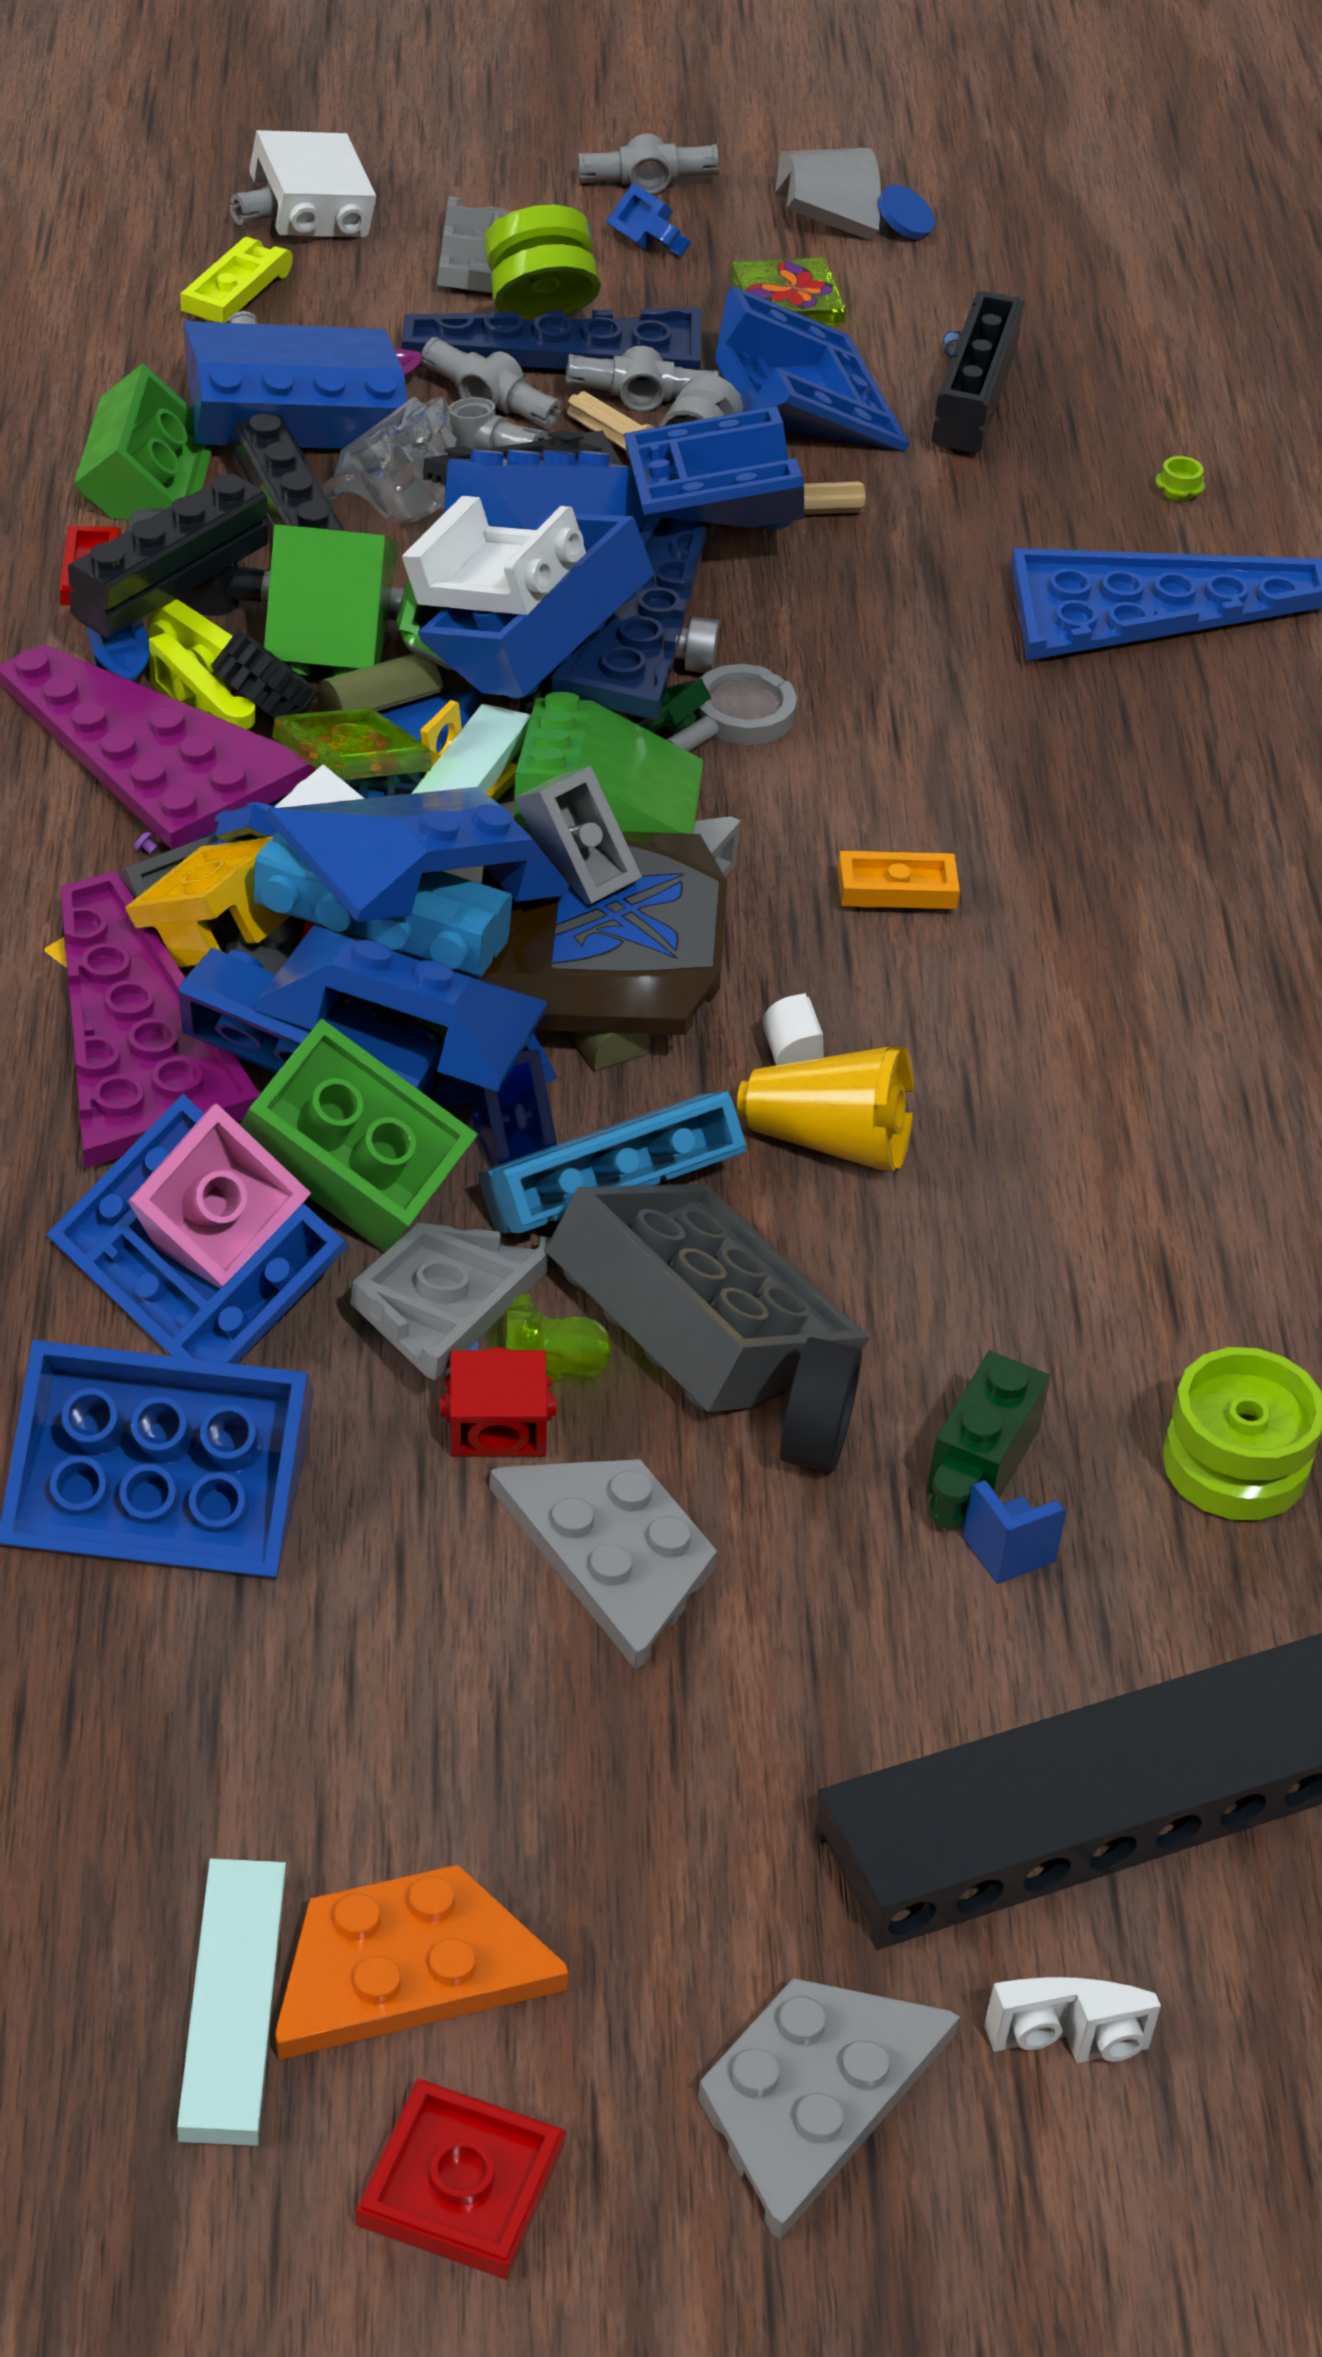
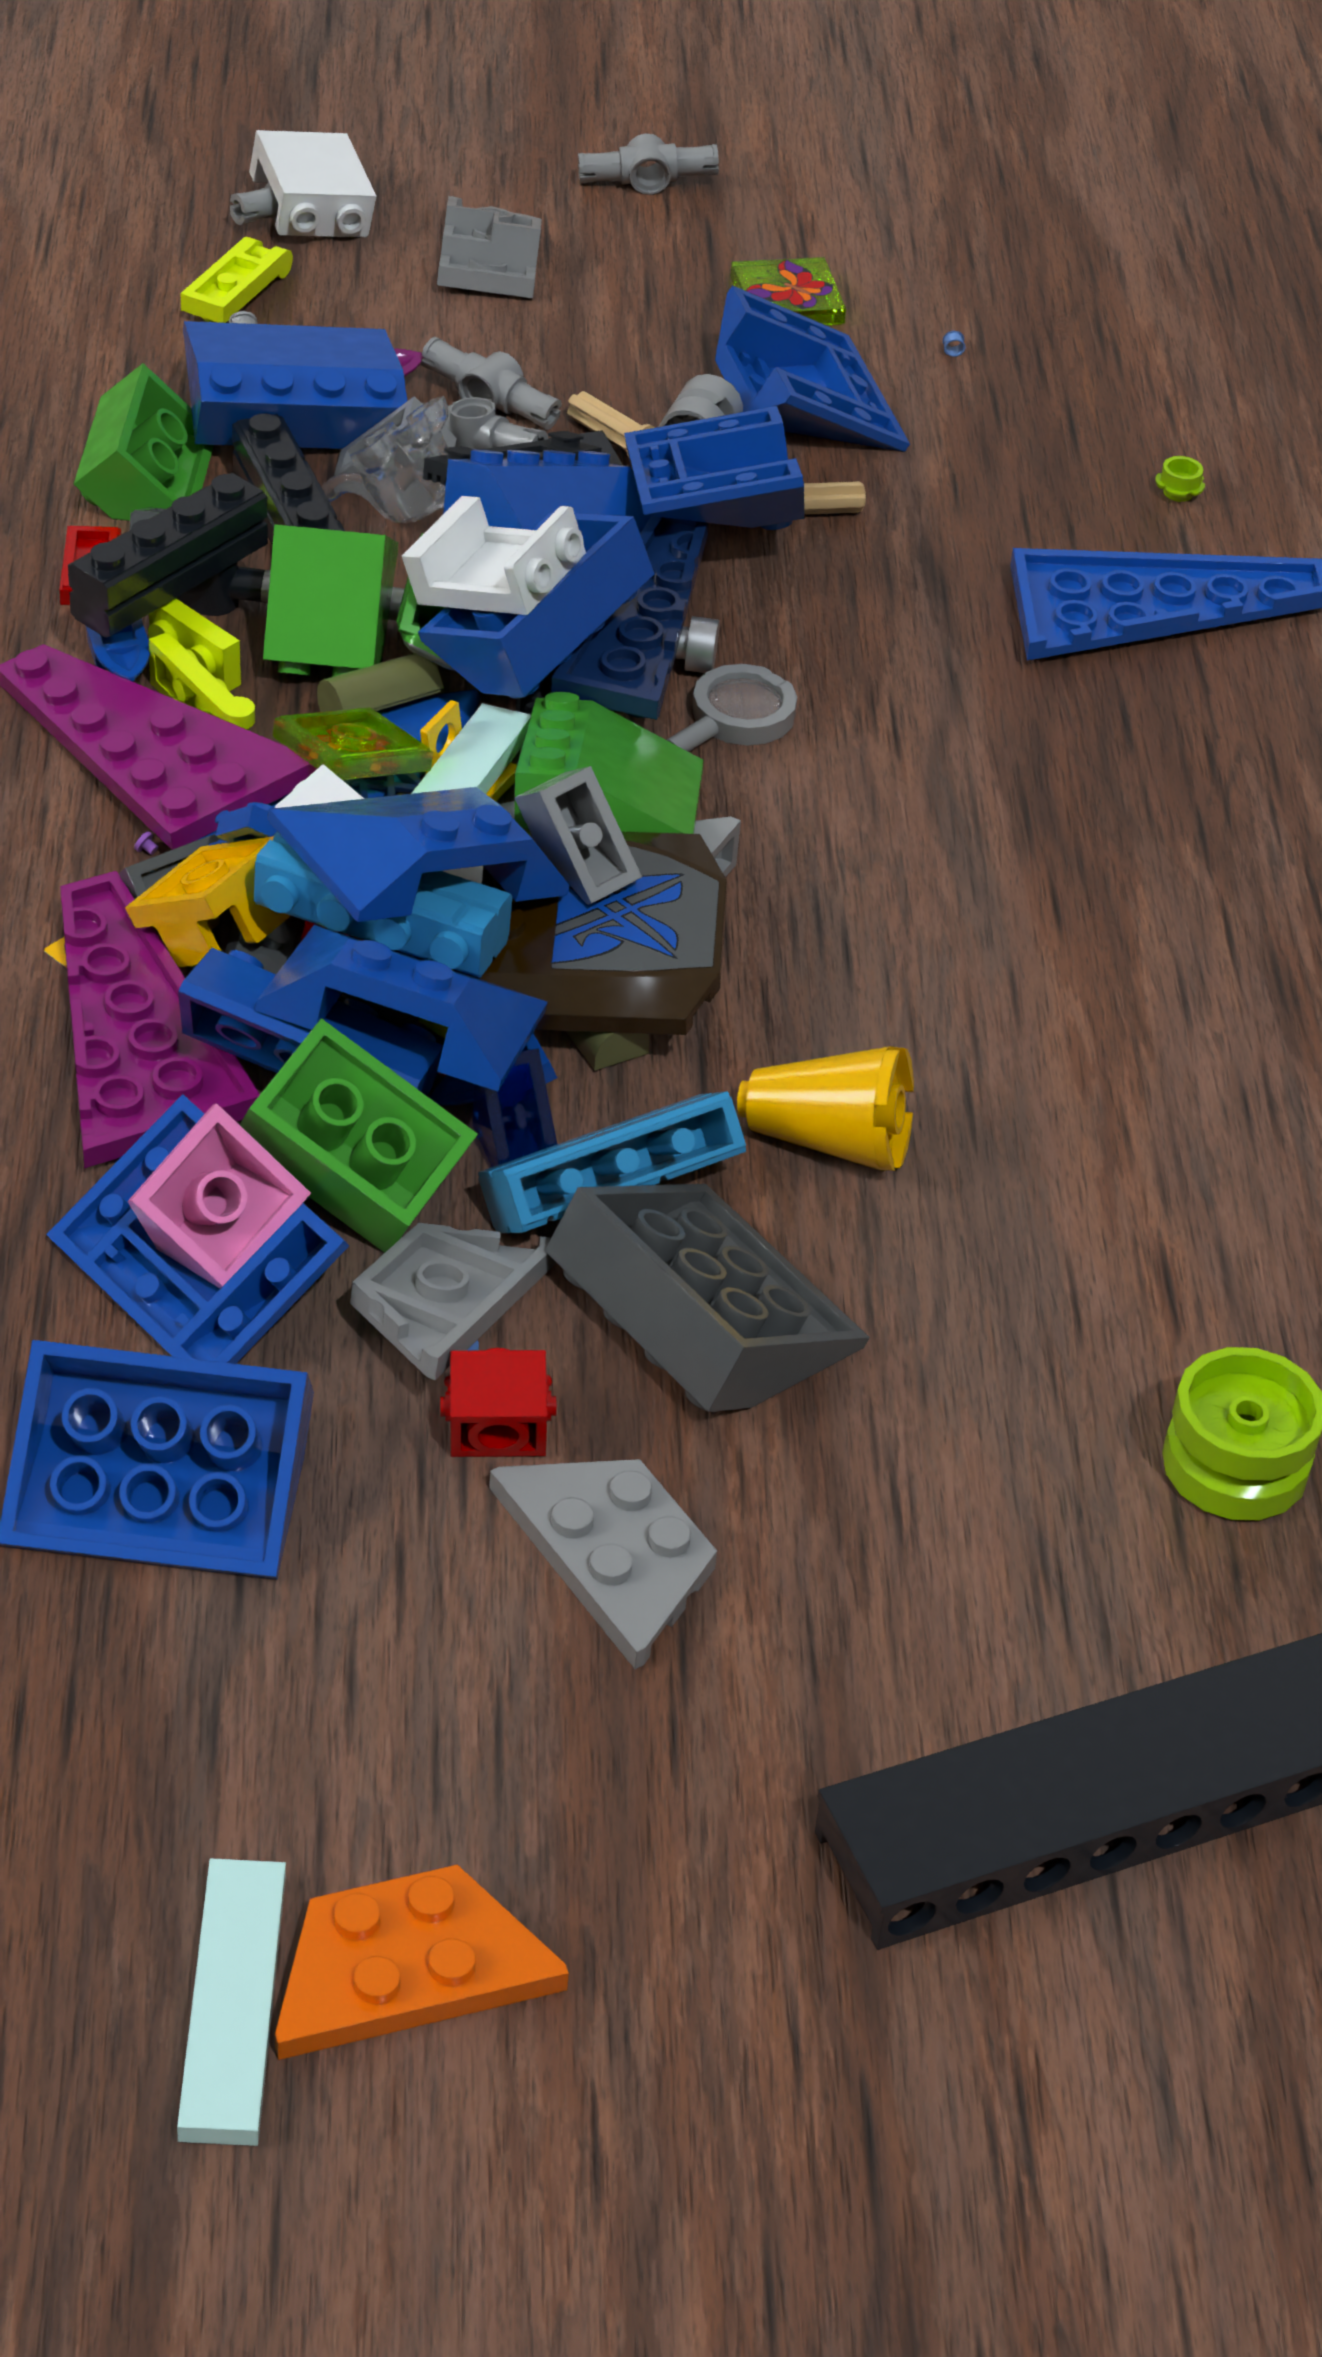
black tyre [211,630,319,728] -> none
red tile [356,2078,566,2280] -> none
dark blue wing [402,307,701,370] -> none
lime wheel [483,204,601,320] -> none
clear neon green animal [506,1292,611,1383] -> none
light grey pin [565,346,718,412] -> none
blue plate [606,183,692,257] -> none
dark green plate [626,678,712,734] -> none
light grey wing [698,1978,960,2240] -> none
white brick [762,993,824,1065] -> none
light grey slope [775,148,881,241] -> none
black tyre [780,1337,862,1473] -> none
light orange plate [837,851,960,910] -> none
blue piece [878,184,935,240] -> none
dark green brick [926,1350,1051,1528] -> none
black brick [931,291,1024,453] -> none
blue panel [961,1480,1066,1584] -> none
white slope [984,1977,1161,2064] -> none

